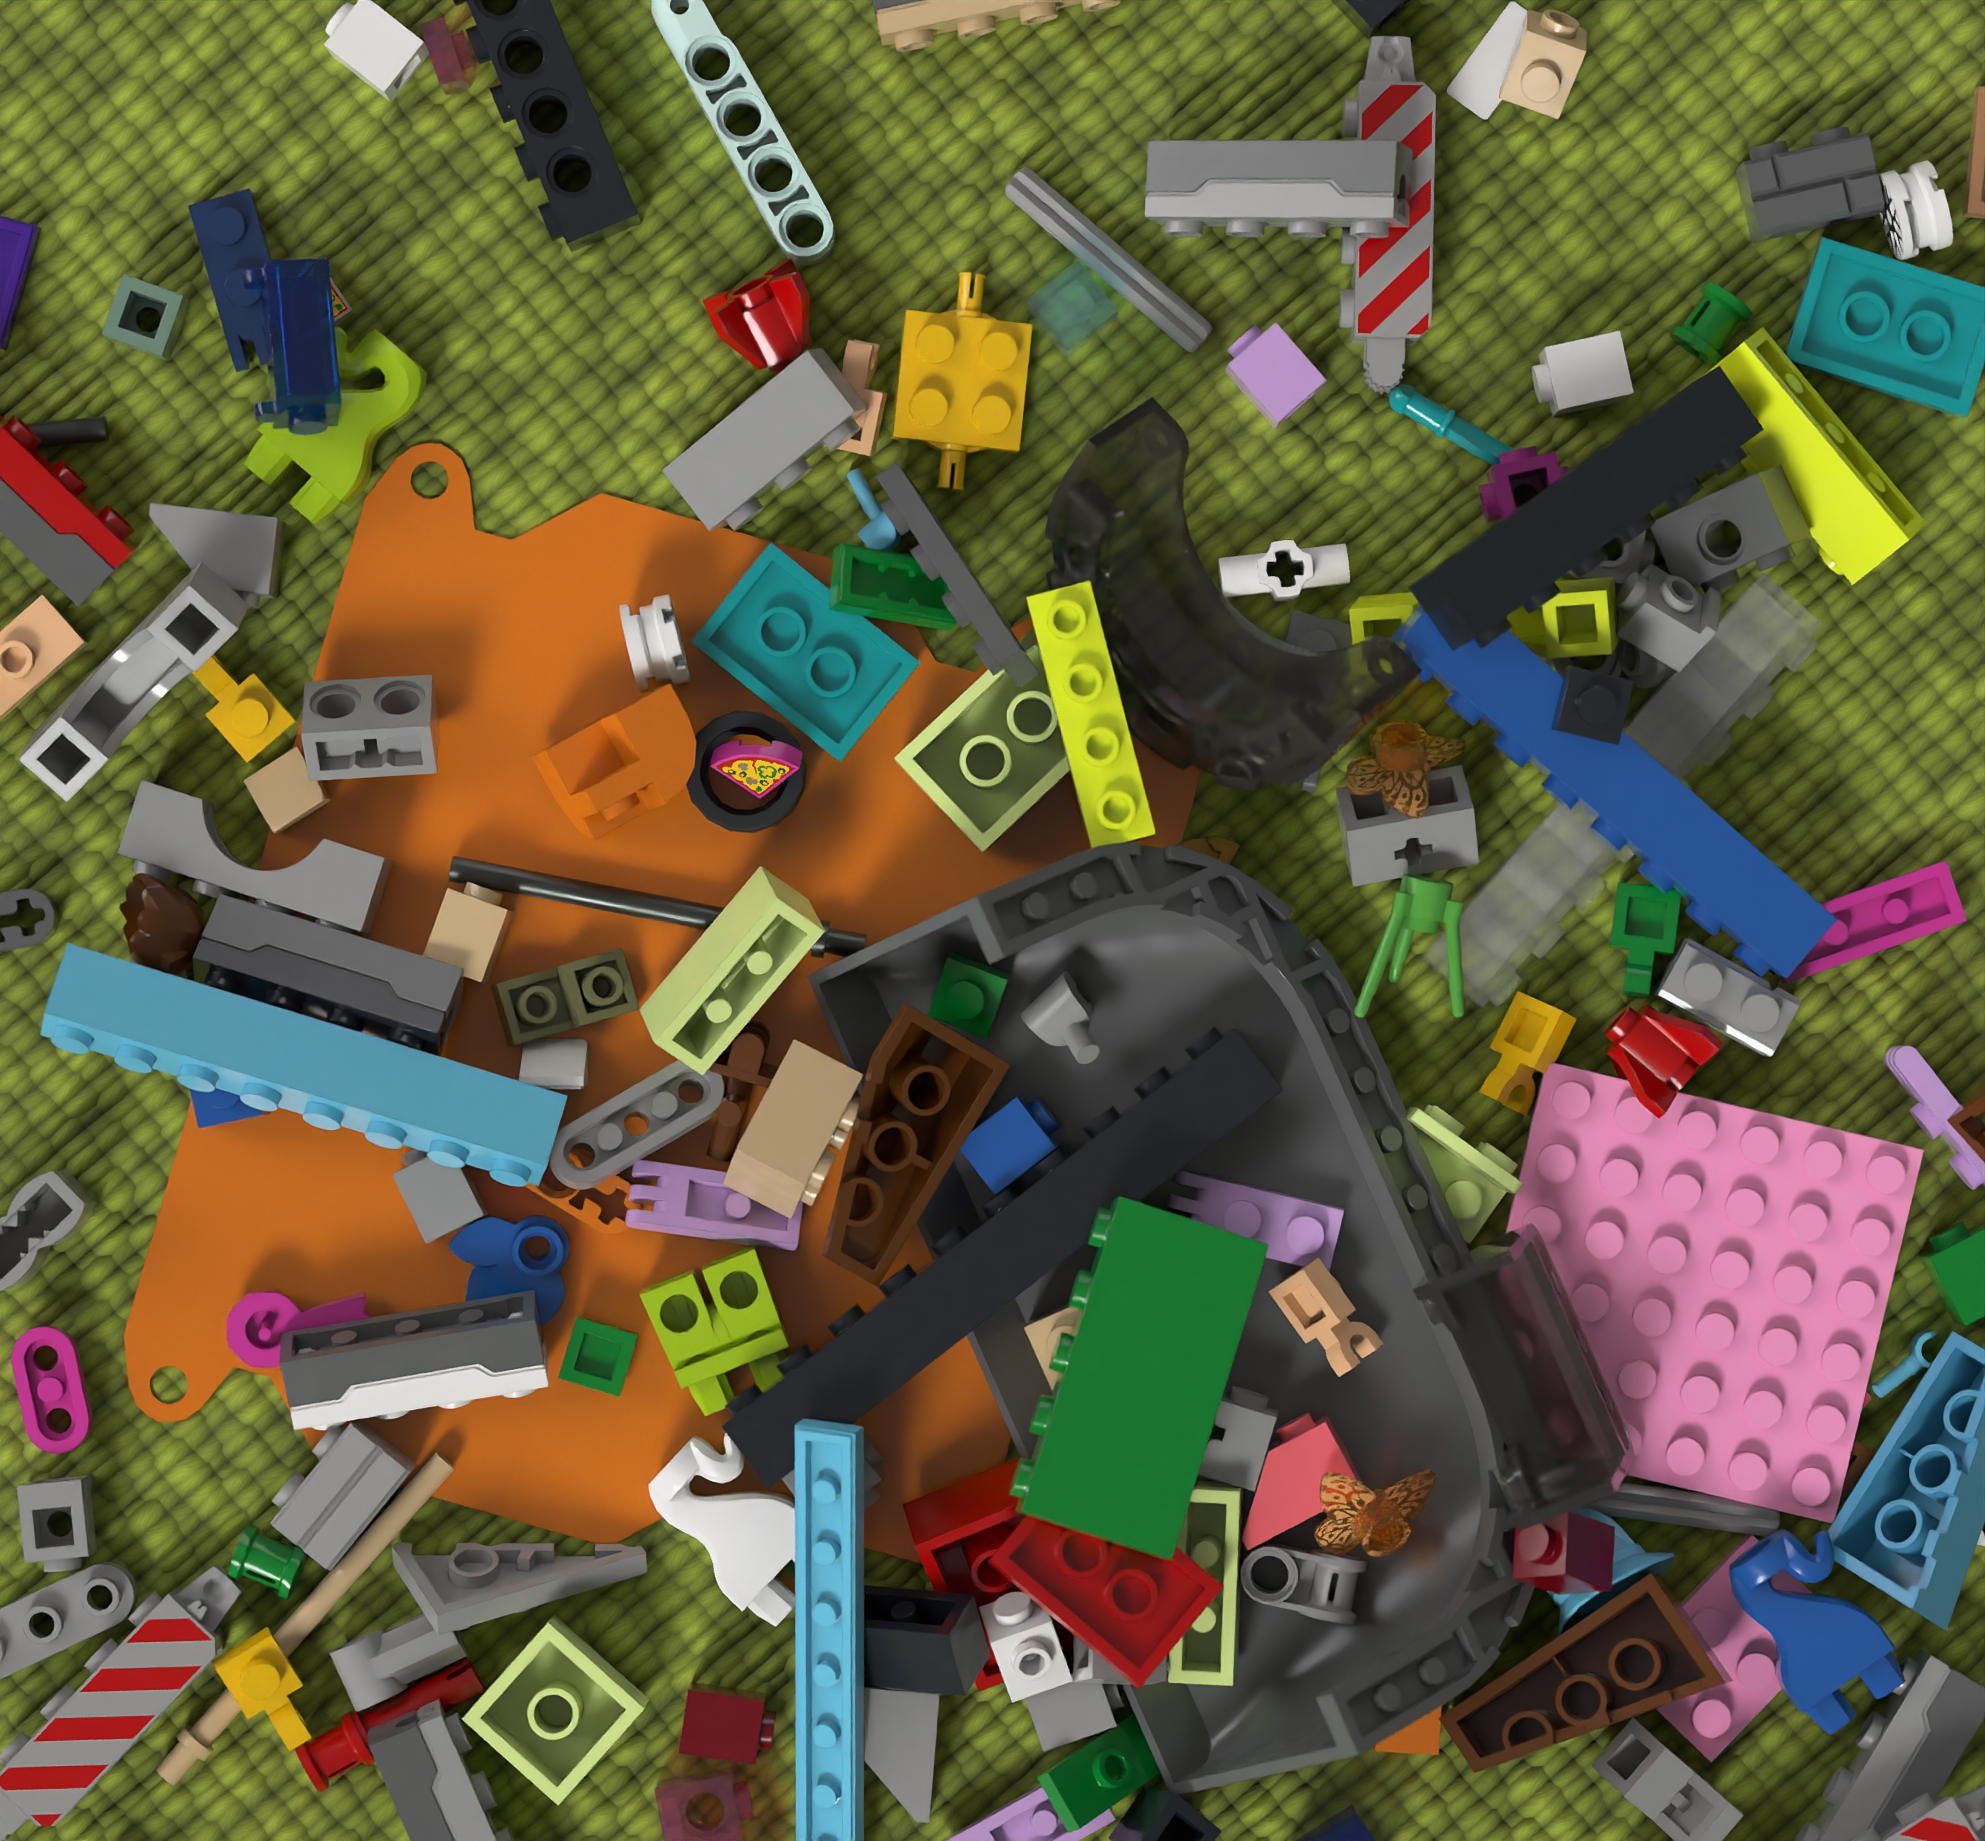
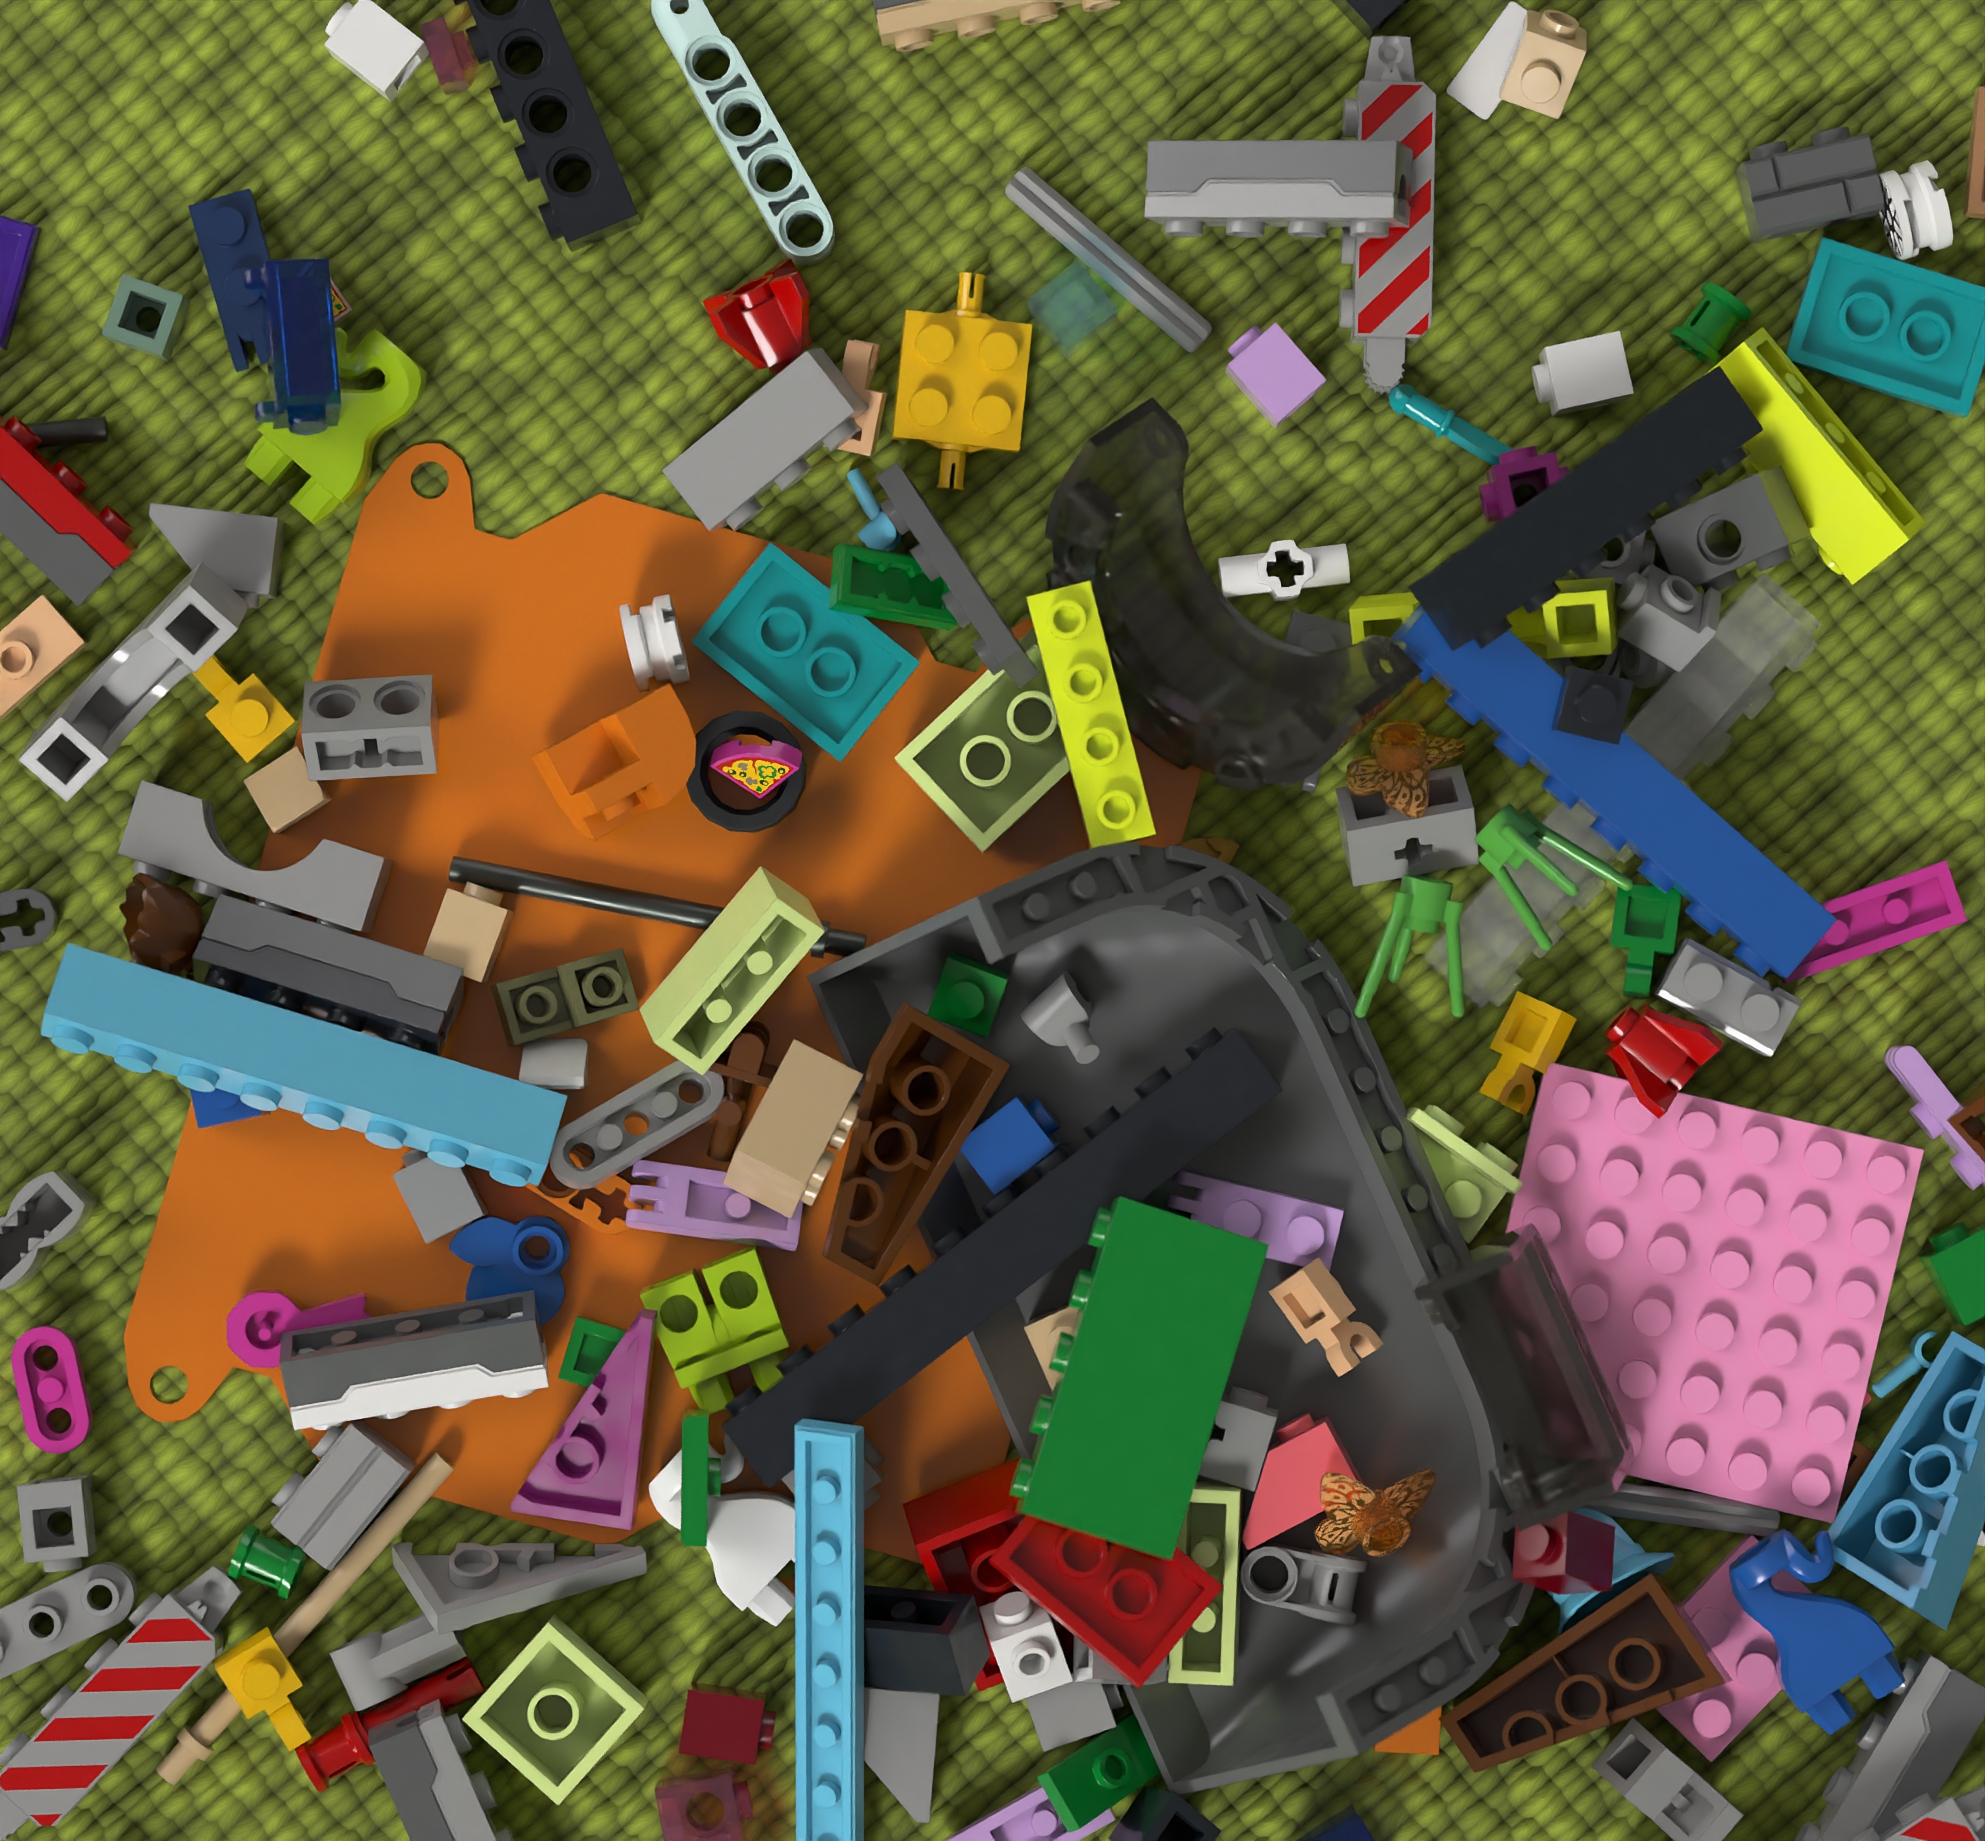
none -> magenta wing [511,1308,658,1530]
none -> green plate [681,1409,721,1546]
none -> bright green plant [1474,803,1633,951]

